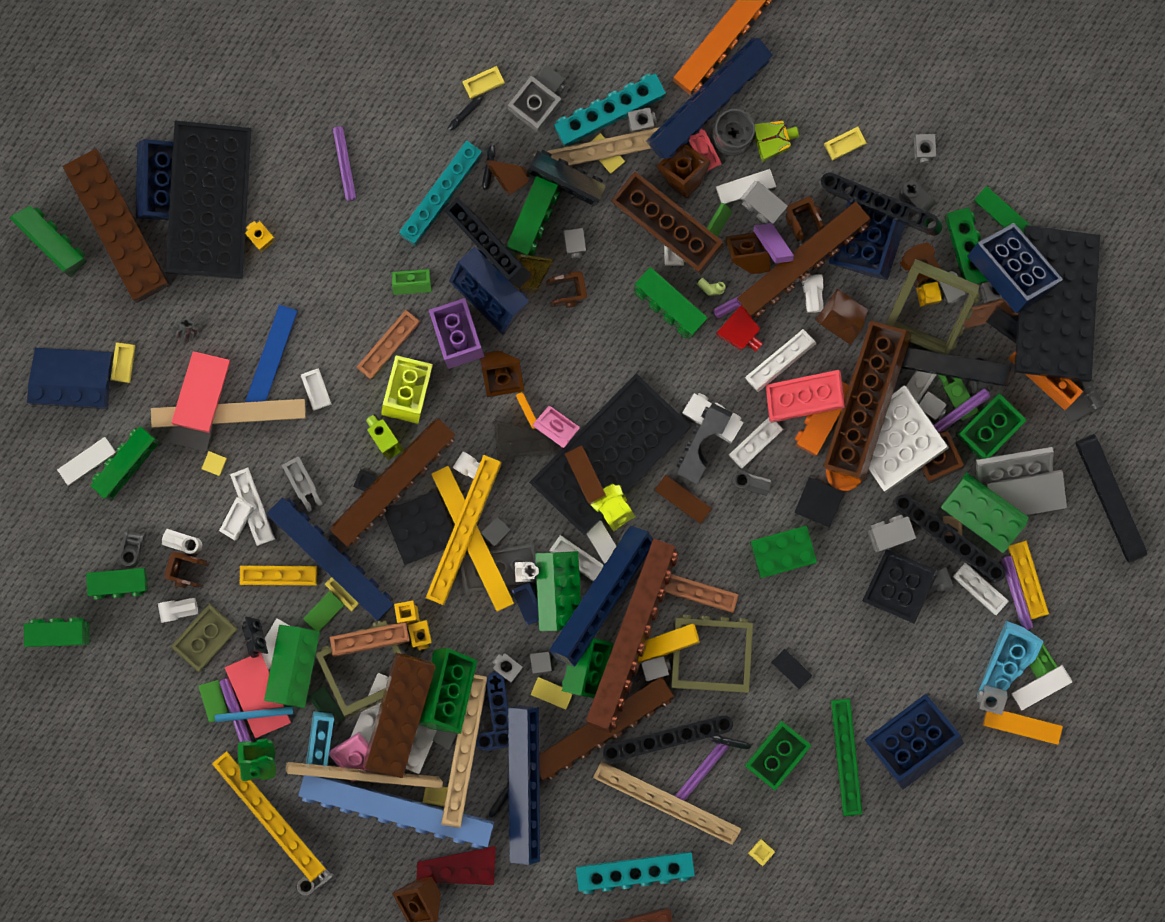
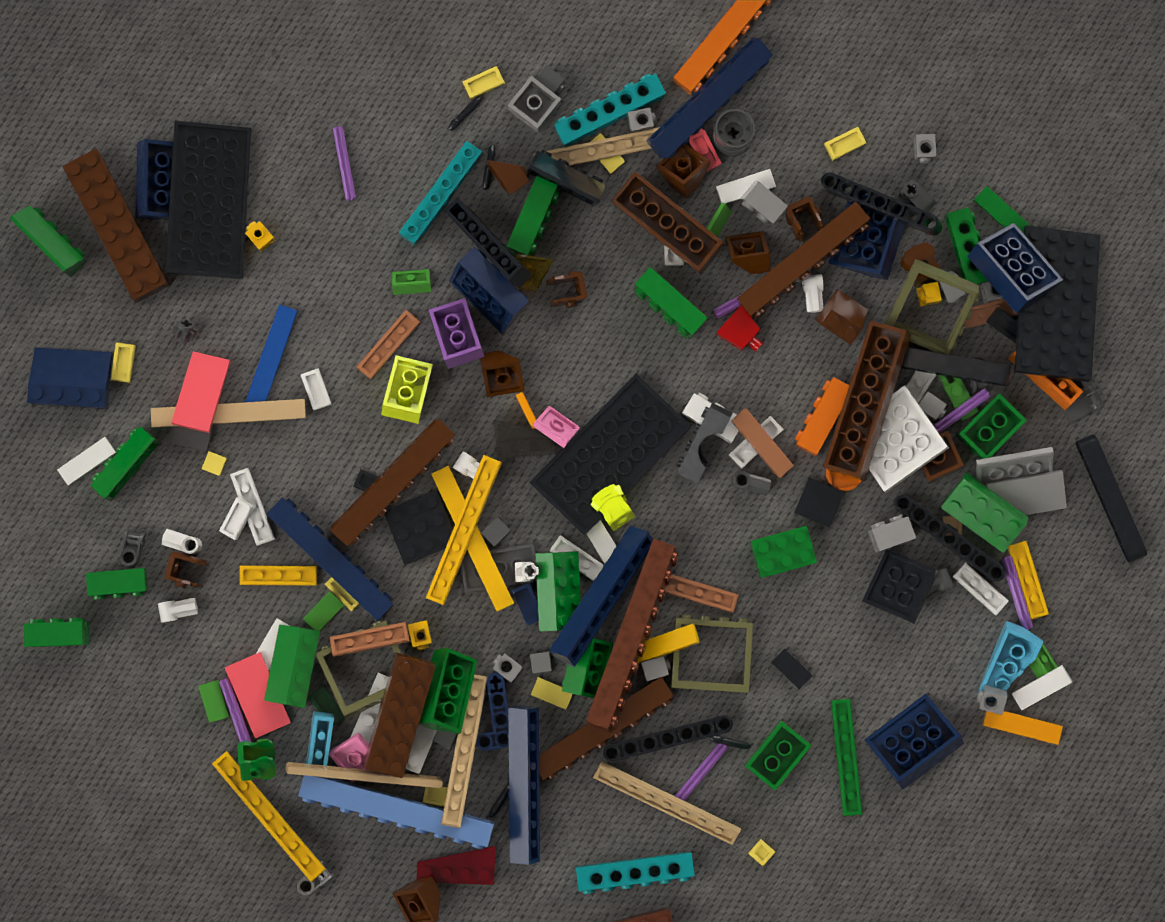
olive tile [170,604,238,672] -> none
dark azure bar [215,706,293,722] -> none
black hinge [242,616,268,658] -> none
light grey hinge [282,456,323,512] -> none
lime torso [366,414,404,461] -> none
yellow brick [394,601,420,624] -> none
light grey brick [564,228,586,258] -> none
reddish brown tile [565,445,607,505] -> none
reddish brown tile [654,475,712,524] -> none
yellowish green arm [697,278,726,296] -> none
white tile [745,329,816,392] -> none
medium lavender tile [753,223,794,263] -> none
lime torso [754,121,799,162] -> none
coral tile [766,370,845,423] -> none
none -> nougat tile [731,408,794,478]

